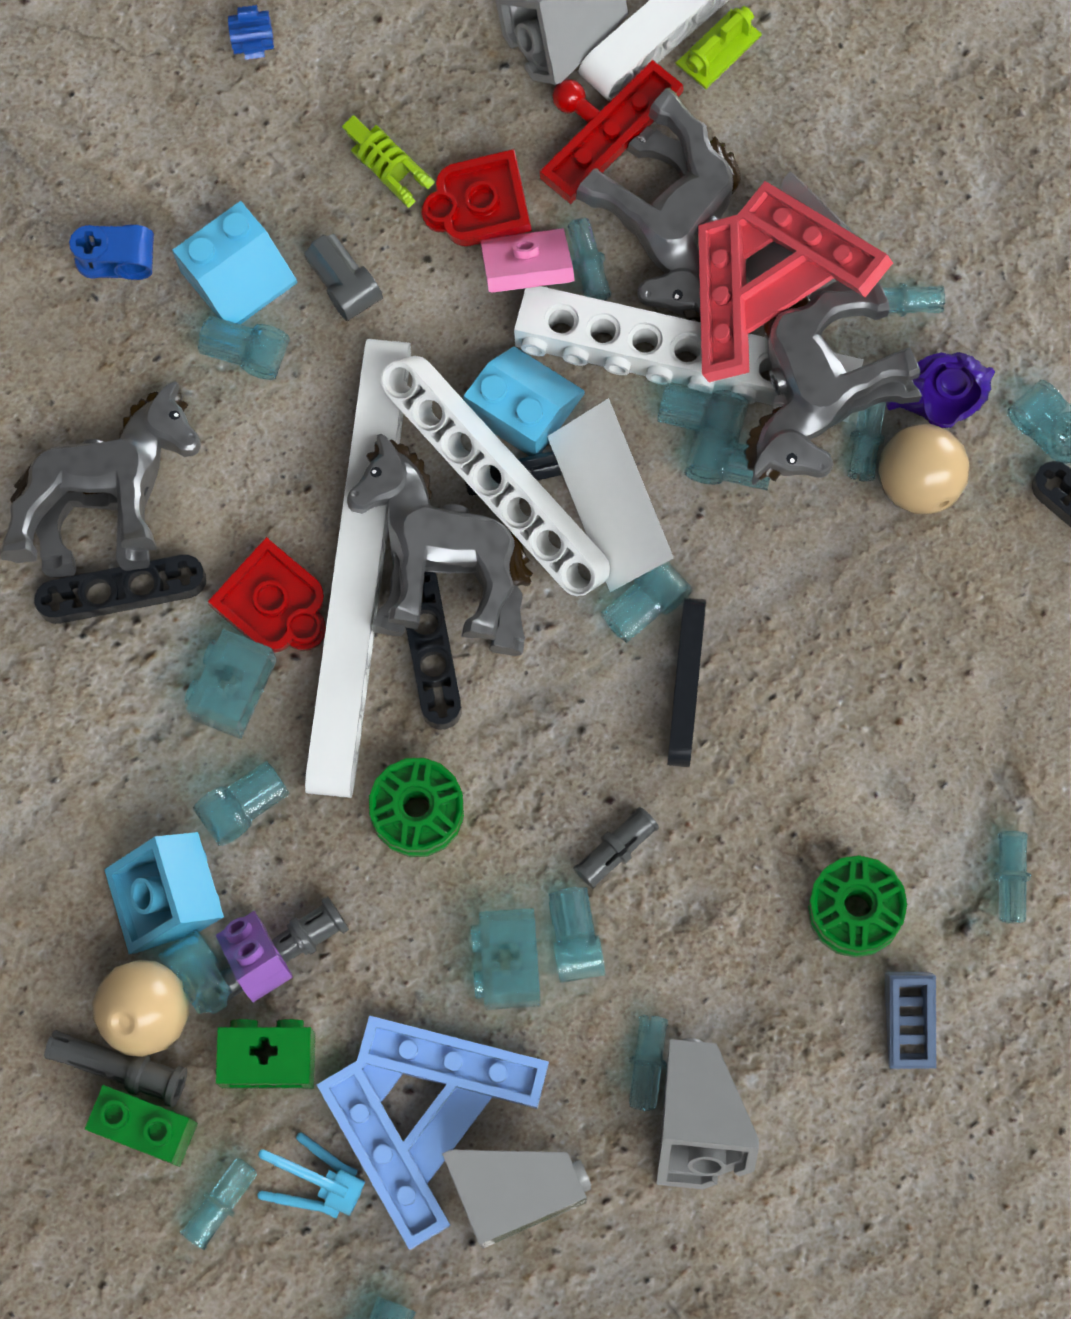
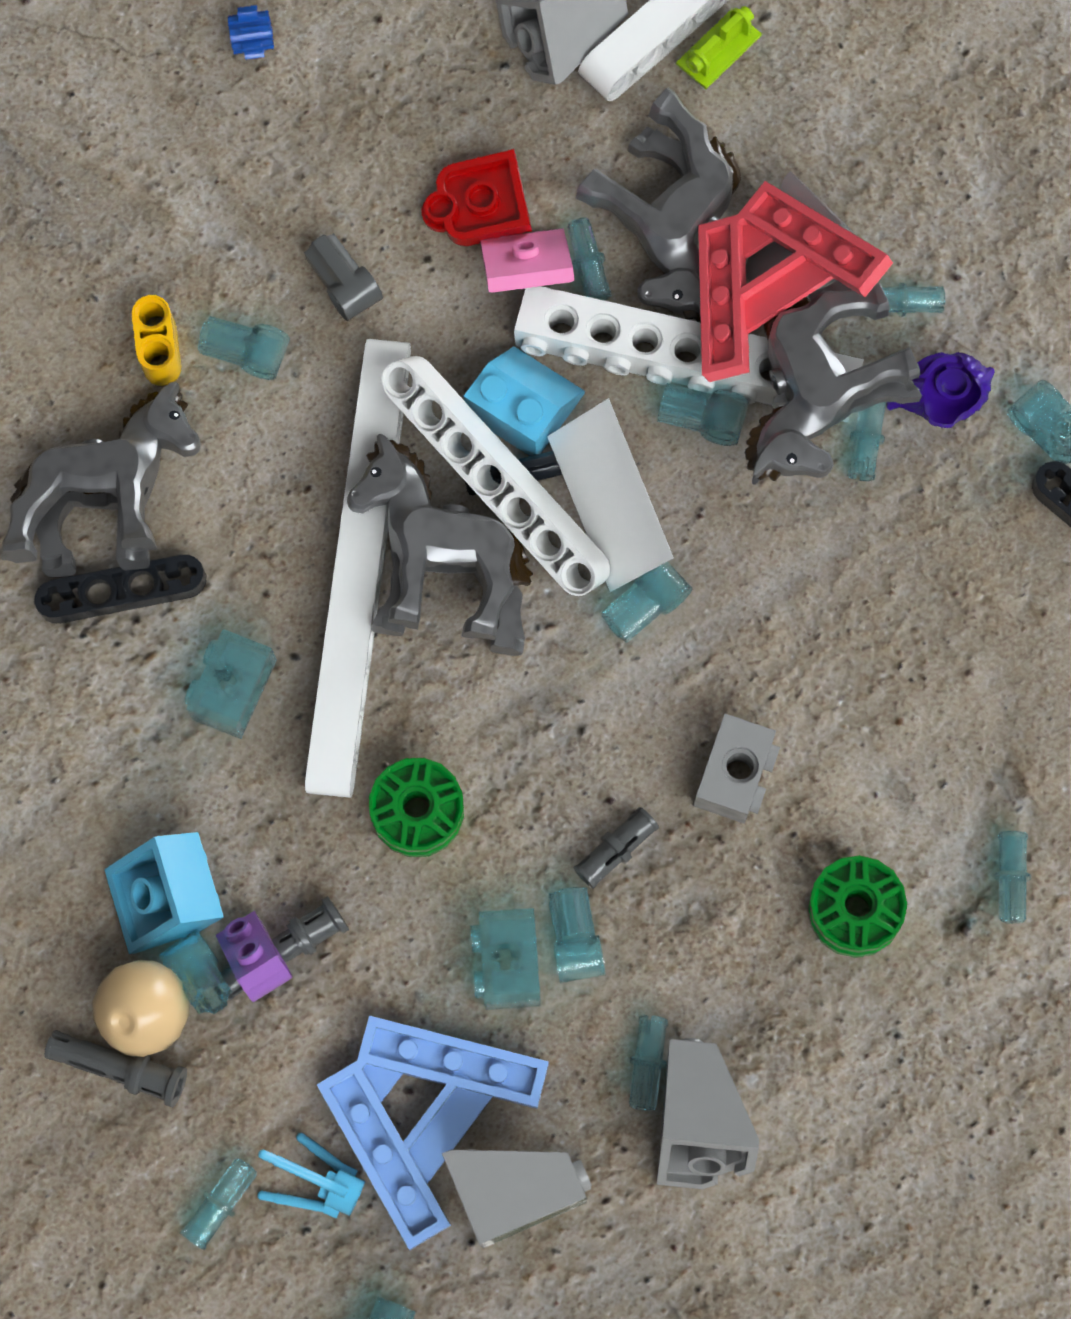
blue piece [69,225,154,280] -> none
green brick [84,1085,198,1167] -> none
medium azure slope [172,201,297,332] -> none
clear light blue piece [193,761,290,846] -> none
red plate [208,537,326,653] -> none
green brick [216,1019,316,1089] -> none
lime hinge [342,115,435,208] -> none
black beam [406,571,462,730] -> none
red plate [540,60,684,204] -> none
black beam [667,597,706,768] -> none
clear light blue piece [684,429,770,491] -> none
tan piece [878,424,970,514] -> none
sand blue slope [885,972,936,1069] -> none
none -> yellow beam [132,295,181,386]
none -> light grey brick [694,713,780,824]

